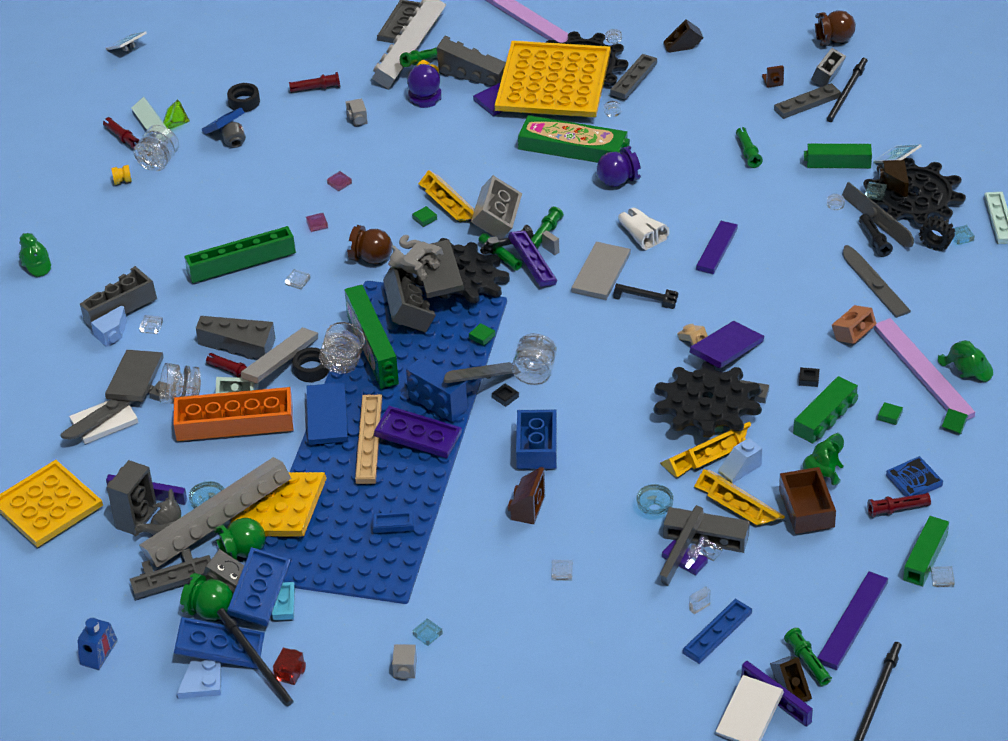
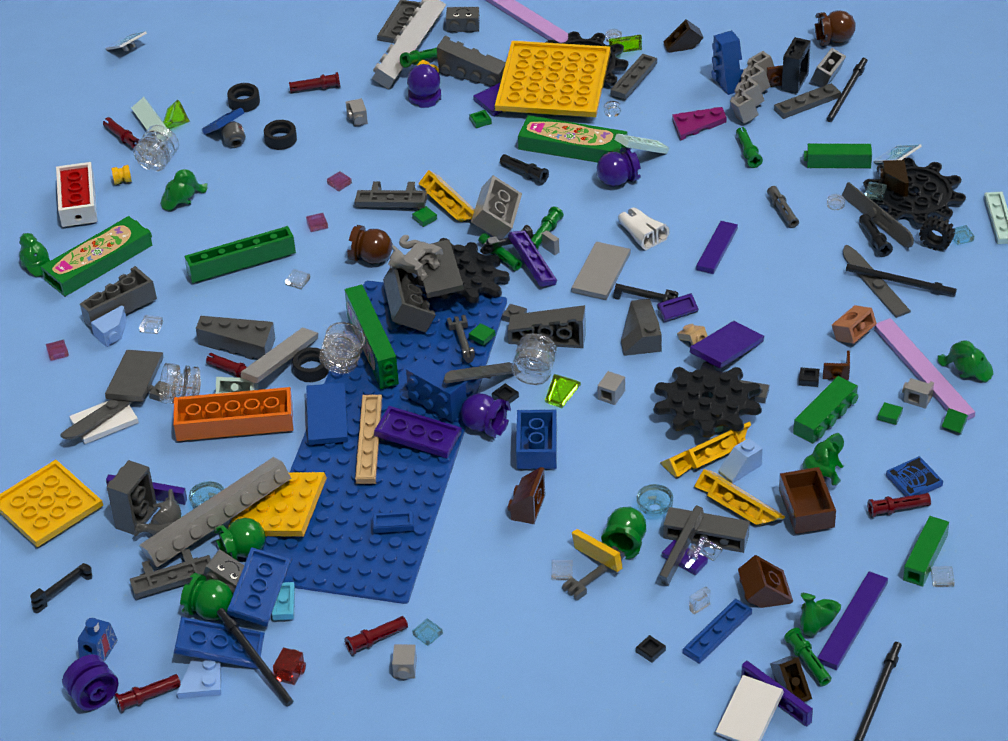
none -> black hinge [30,563,93,613]
none -> green brick [41,216,153,297]
none -> clear pink tile [46,339,69,361]
none -> brick [56,162,97,227]
none -> dark purple wheel [62,654,119,711]
none -> dark red pin [114,674,181,712]
none -> green piece [160,169,208,211]
none -> black tyre [264,119,297,150]
none -> dark red pin [344,616,408,655]
none -> dark grey hinge [355,181,428,208]
none -> dark grey brick [446,7,480,32]
none -> dark grey hinge [447,315,475,363]
none -> dark purple tile [461,393,511,438]
none -> green tile [469,110,492,128]
none -> black pin [500,154,549,184]
none -> dark grey plate [502,304,527,322]
none -> dark grey wedge [508,305,586,348]
none -> clear neon green slope [545,374,581,408]
none -> dark grey hinge [562,546,624,600]
none -> yellow tile [572,529,623,572]
none -> light grey brick [598,371,625,405]
none -> green tile [601,506,646,559]
none -> clear neon green slope [609,35,642,53]
none -> light aqua tile [614,134,669,154]
none -> dark grey wedge [621,299,662,356]
none -> black tile [636,635,666,663]
none -> dark purple tile [657,293,699,322]
none -> magenta wing [672,107,727,140]
none -> blue wedge [711,30,744,95]
none -> light grey brick [730,51,774,124]
none -> reddish brown slope [738,555,793,608]
none -> dark grey pin [767,186,799,228]
none -> black window [782,37,811,93]
none -> green piece [800,592,841,637]
none -> reddish brown bracket [823,351,850,380]
none -> black bar [846,264,957,296]
none -> light grey brick [902,378,934,409]

